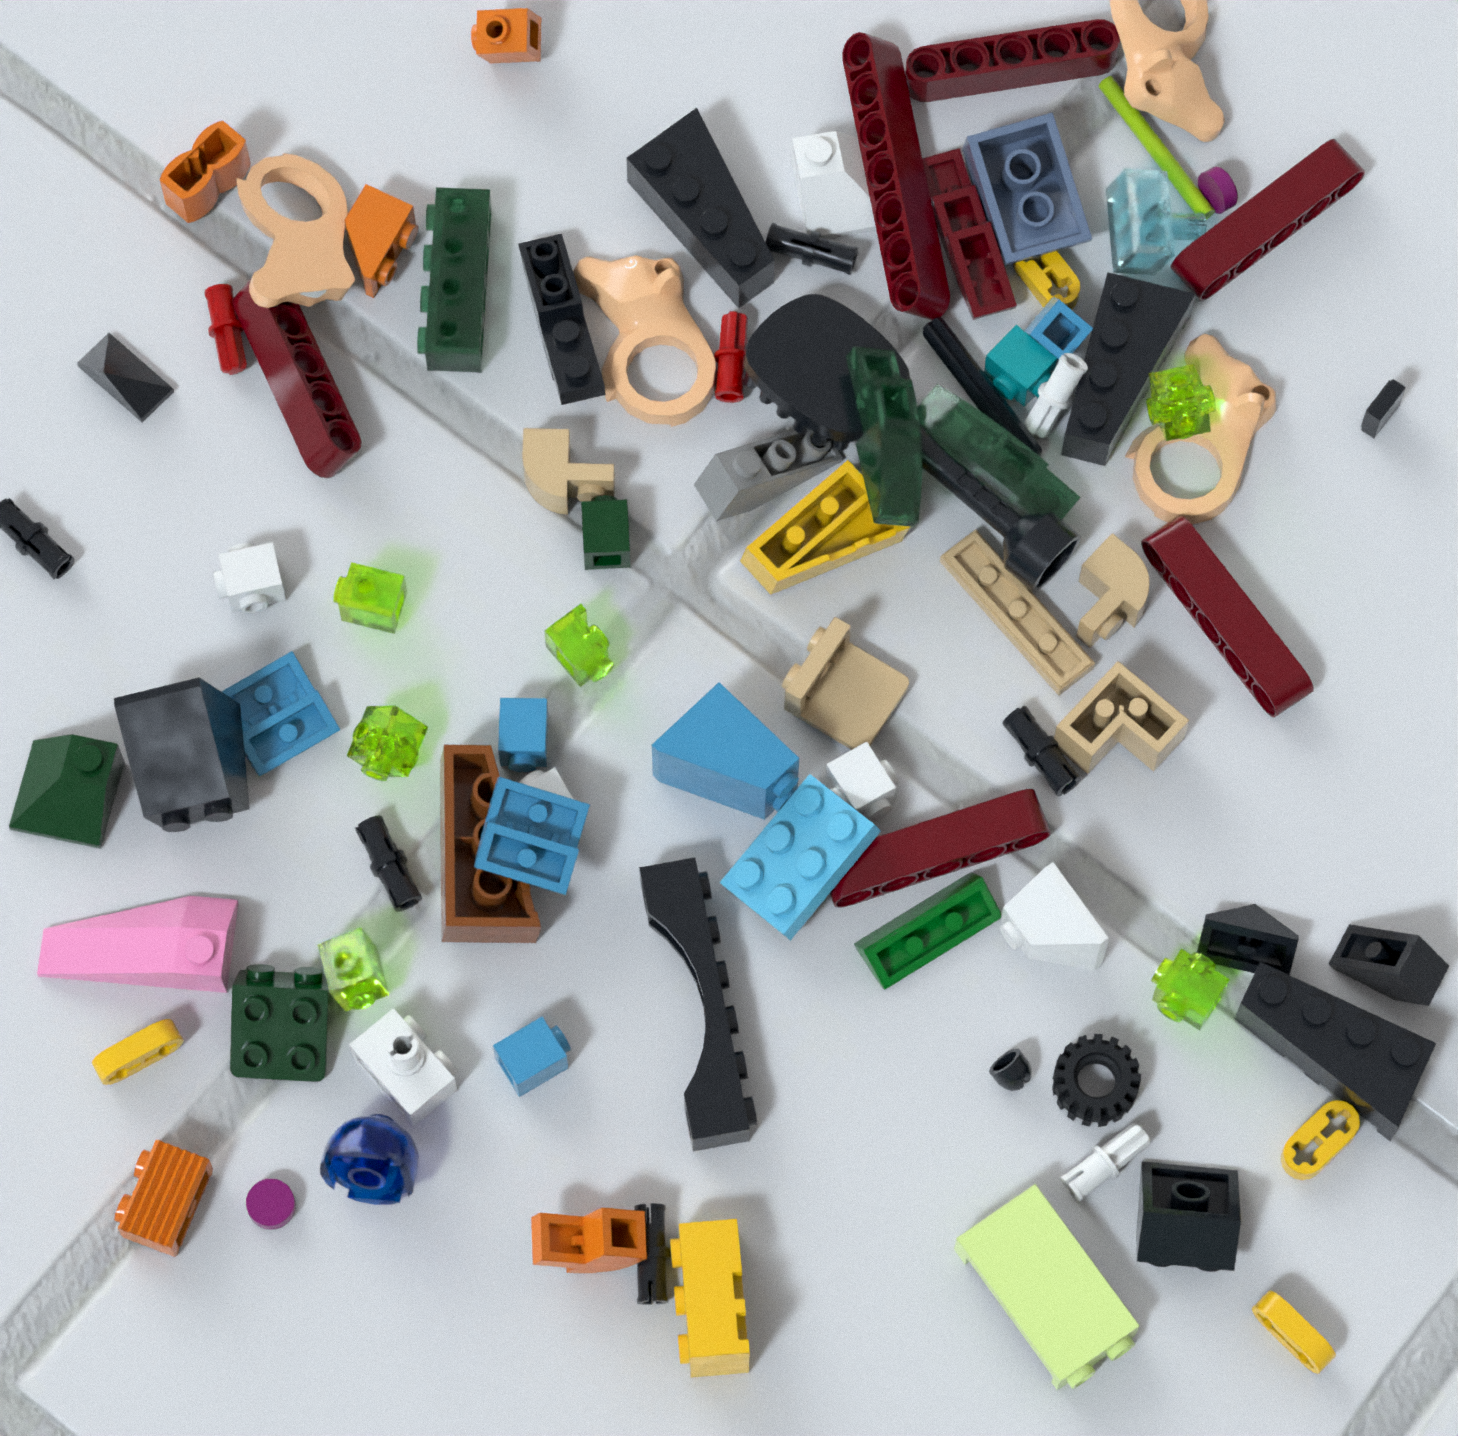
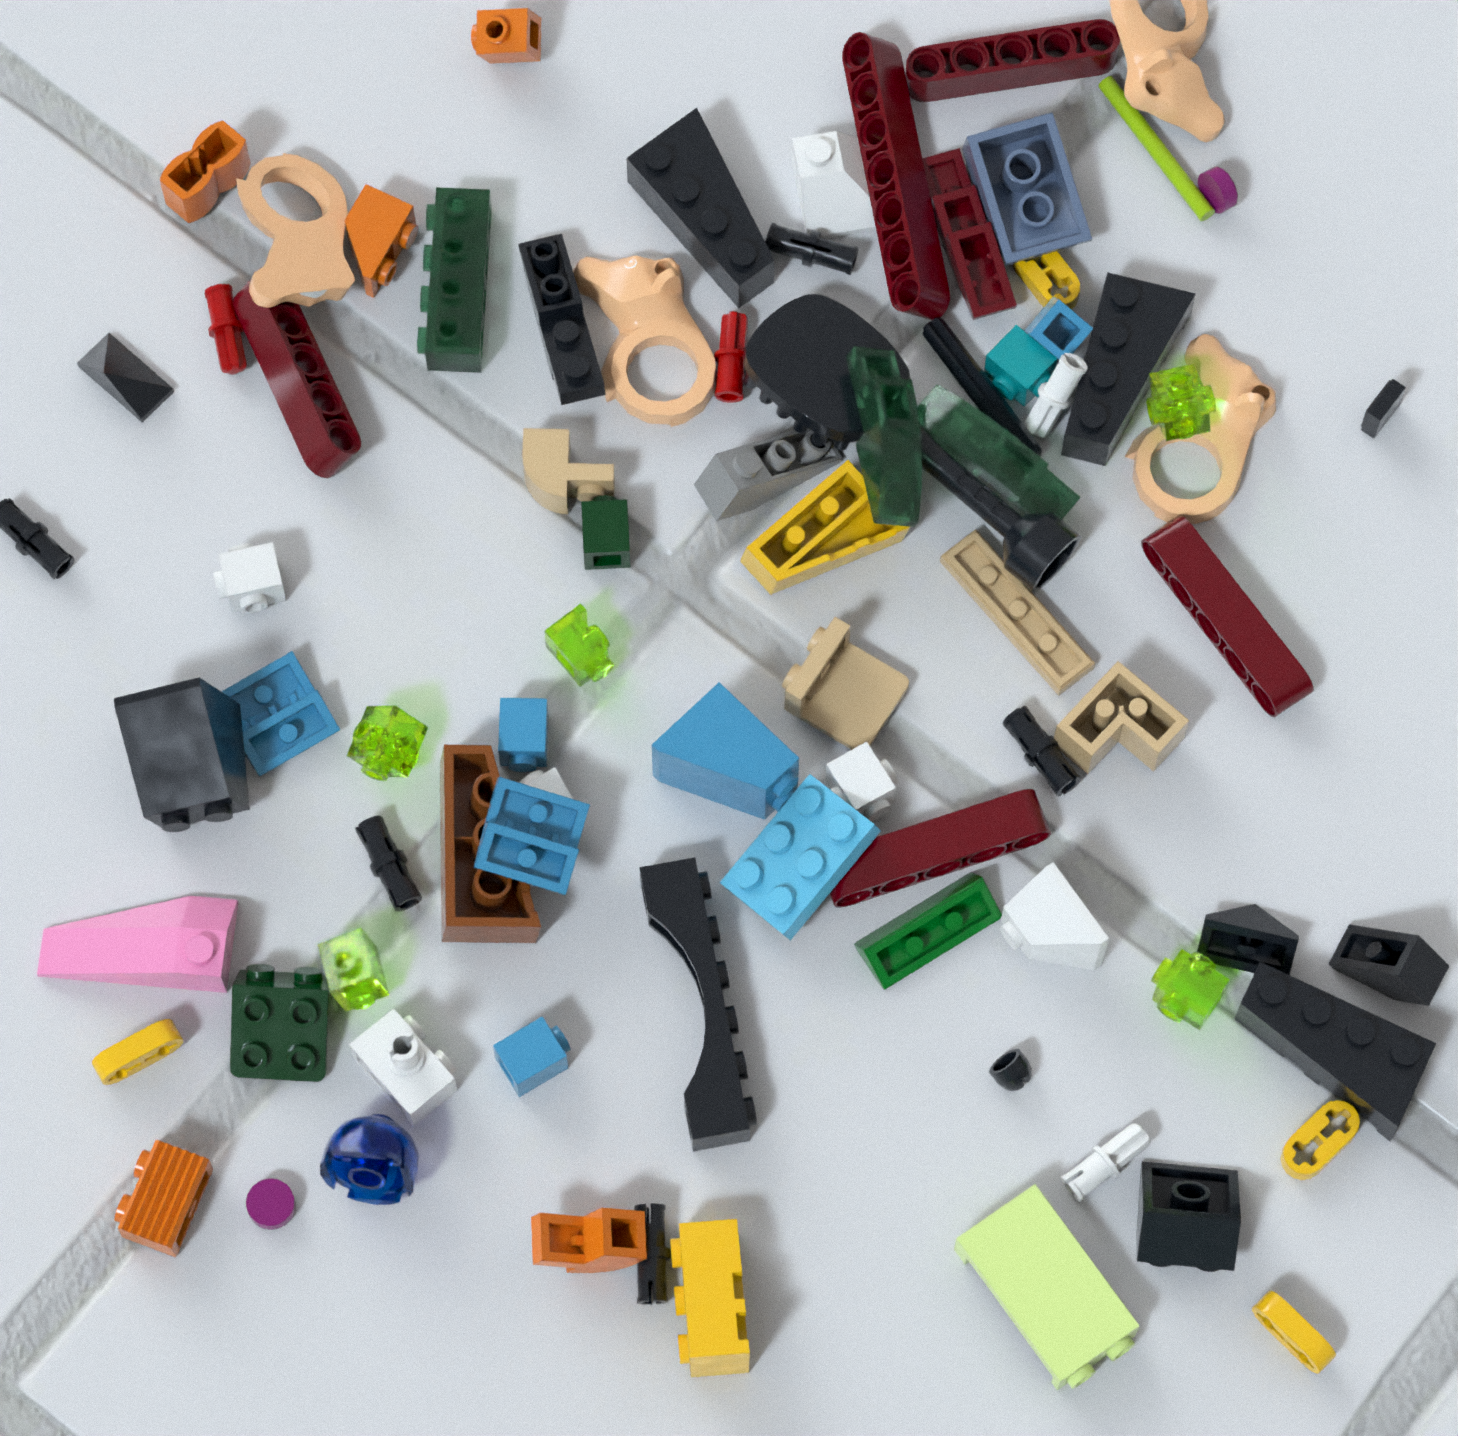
dark green slope [9,734,125,849] -> none
clear neon green brick [333,562,408,634] -> none
black tyre [1052,1034,1141,1127] -> none
tan brick [1076,533,1149,648] -> none
clear light blue brick [1106,168,1207,275] -> none
dark red beam [1170,139,1365,301] -> none

